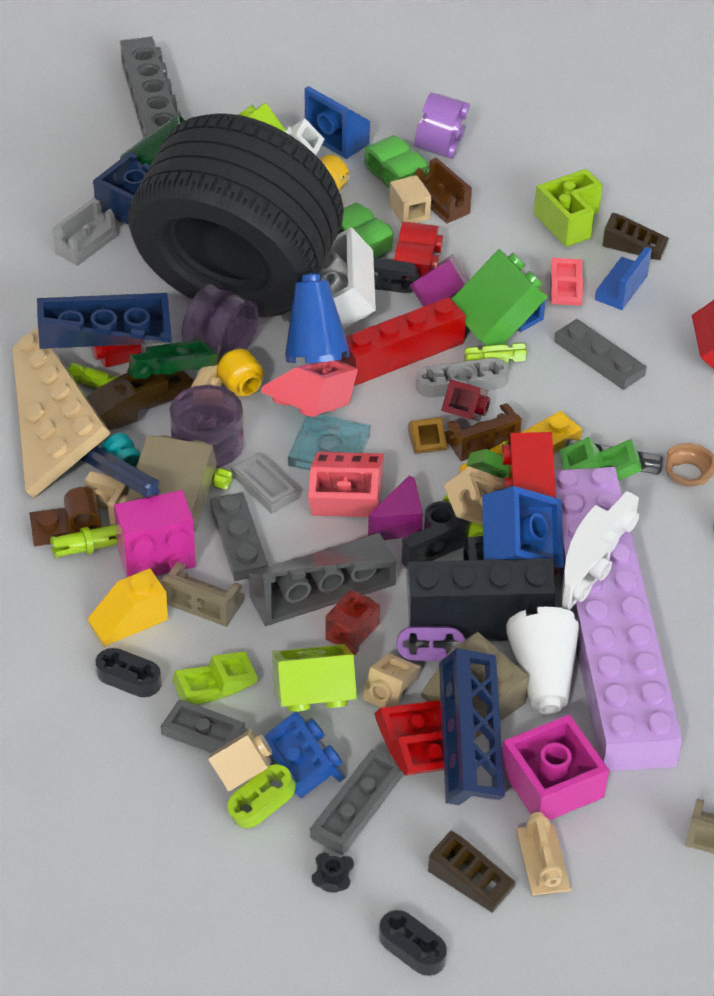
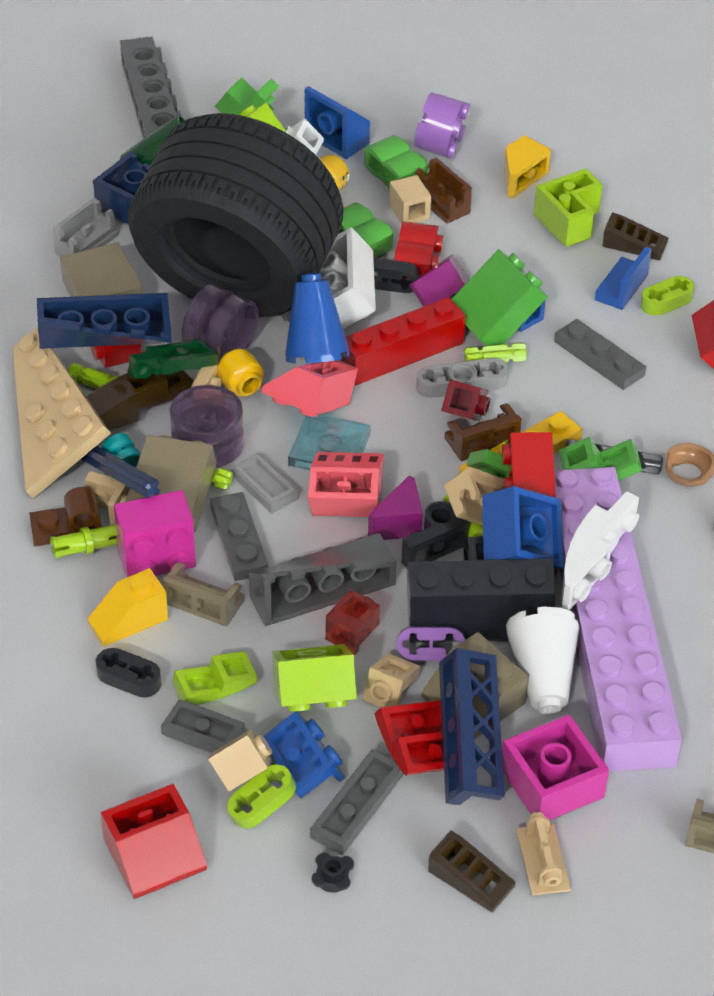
black beam [379,910,447,976] -> none
pearl gold slope [407,417,447,454] -> none
coral slope [550,258,583,306] -> none
none -> dark tan brick [60,242,143,297]
none -> slope [100,783,207,899]
none -> bright green brick [215,77,279,115]
none -> yellow slope [504,135,551,199]
none -> lime beam [640,276,695,316]

